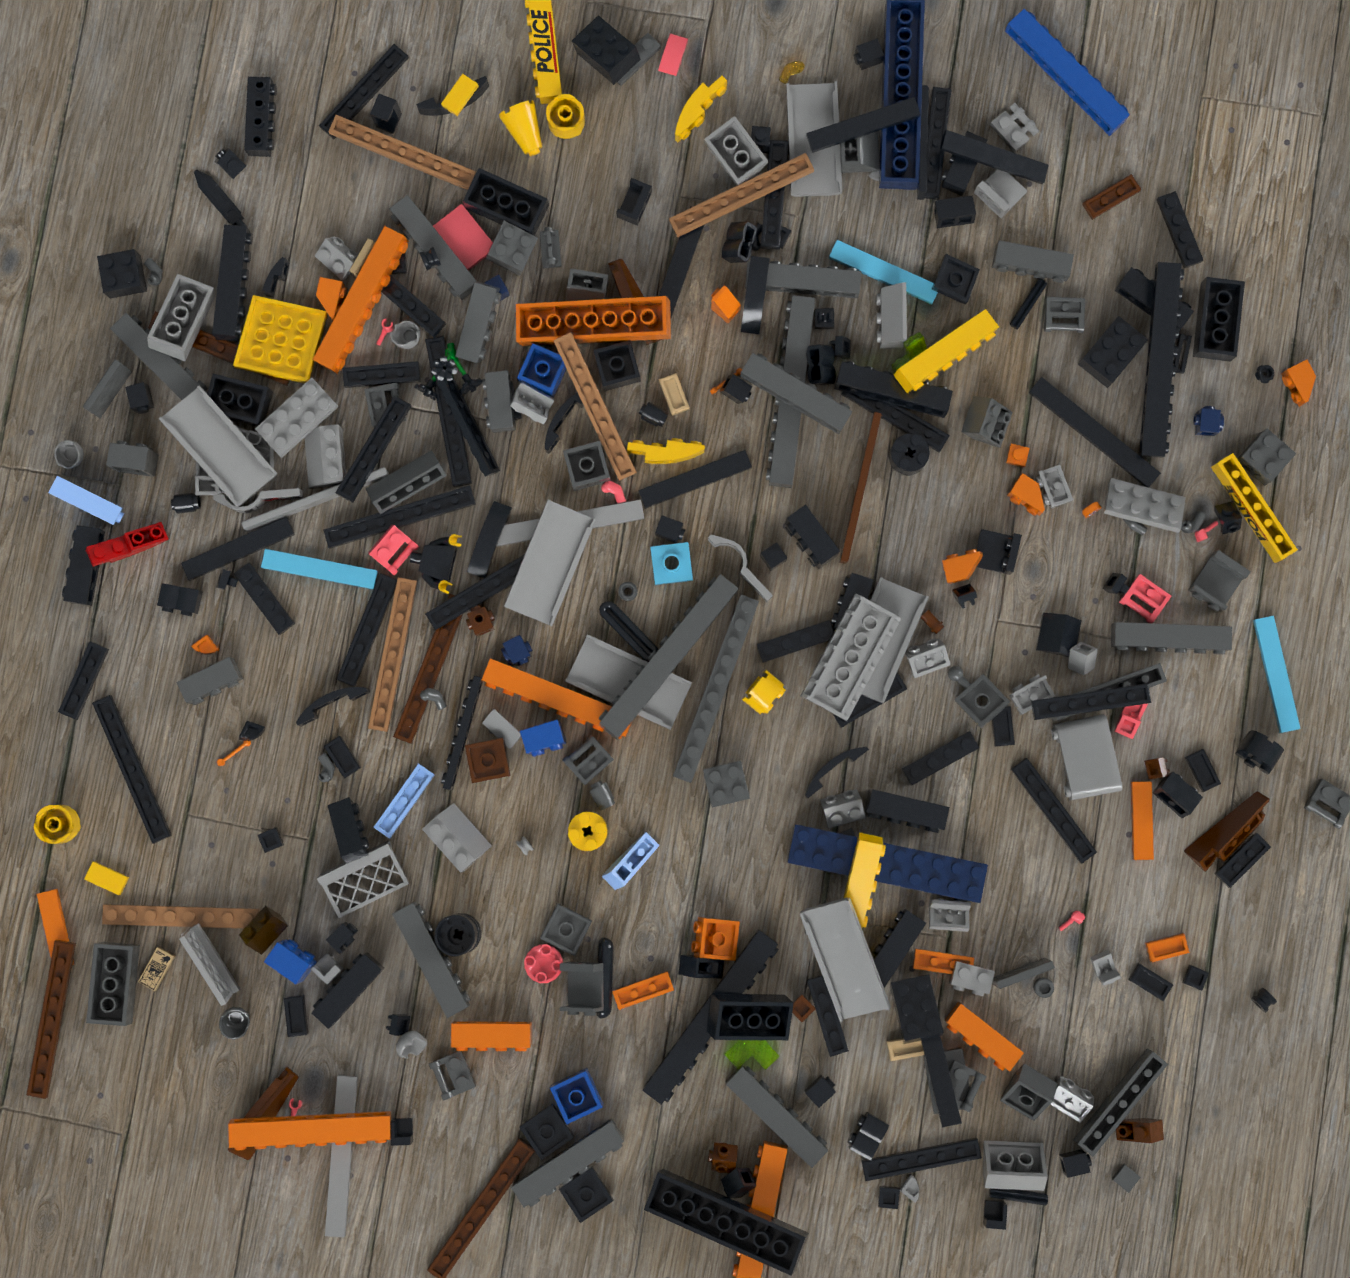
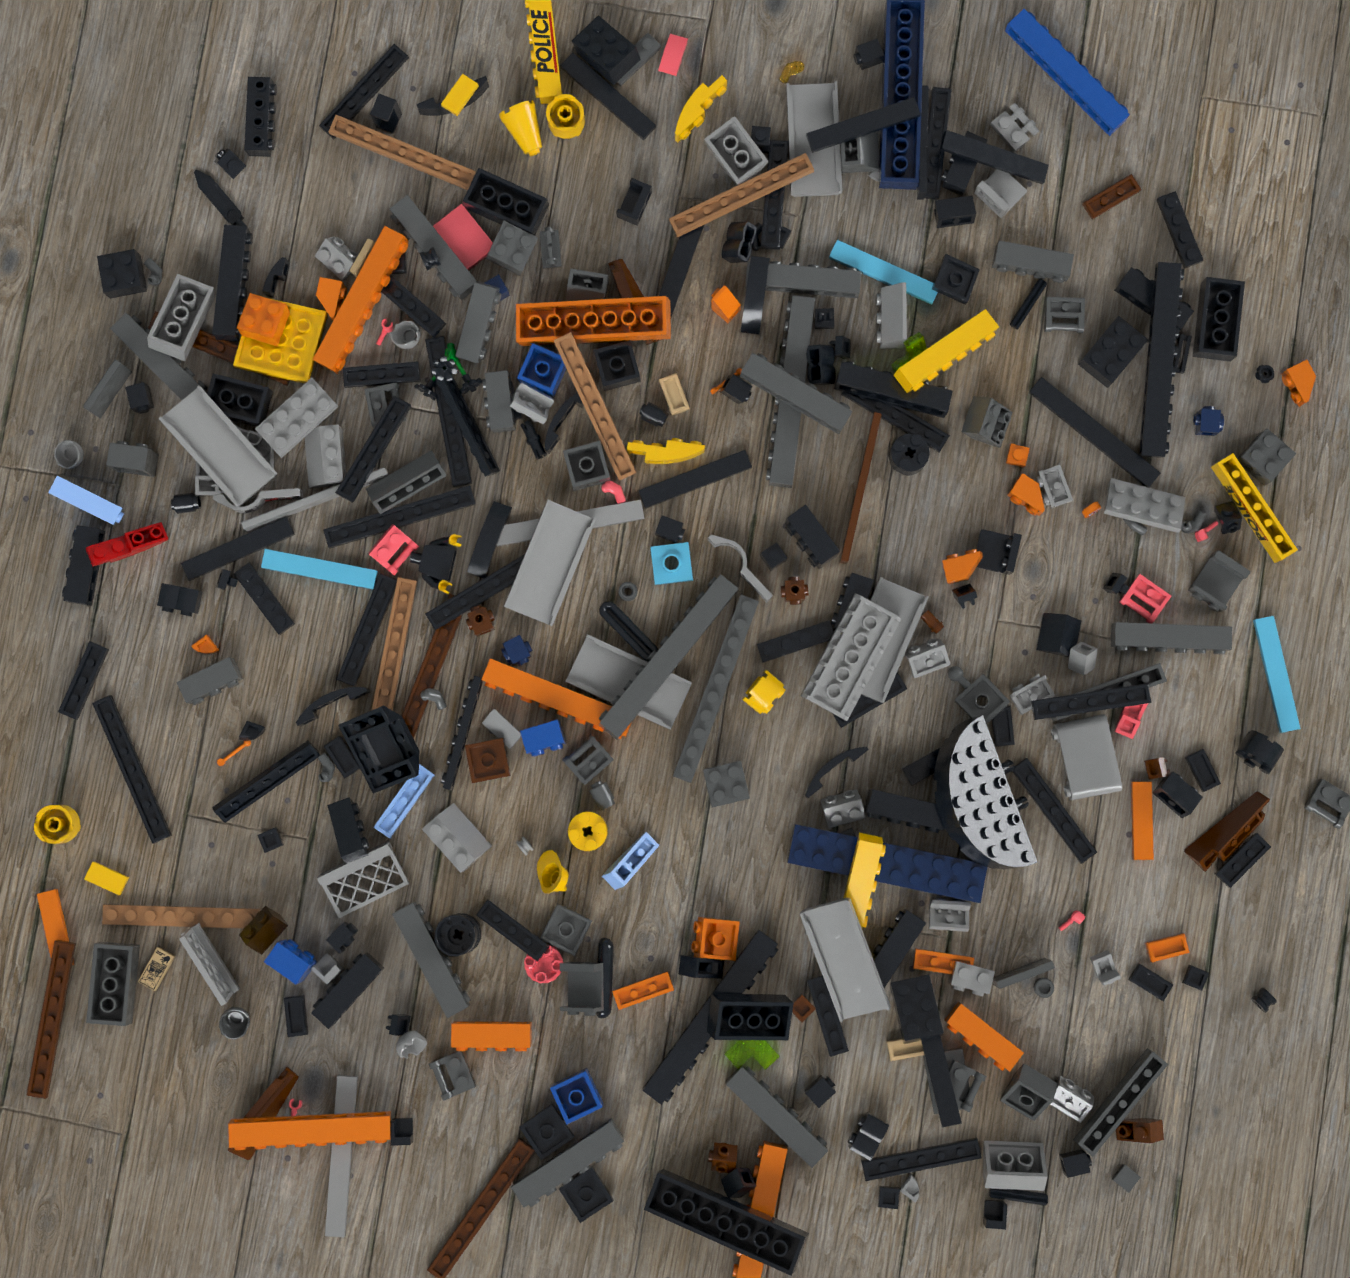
none -> black plate [212,740,320,823]
none -> orange brick [237,293,290,346]
none -> black slope [338,705,420,794]
none -> black tile [476,899,550,962]
none -> black pin [520,420,547,460]
none -> yellow piece [537,850,569,894]
none -> black tile [560,52,656,141]
none -> reddish brown brick [781,577,809,605]
none -> brick [934,715,1037,869]

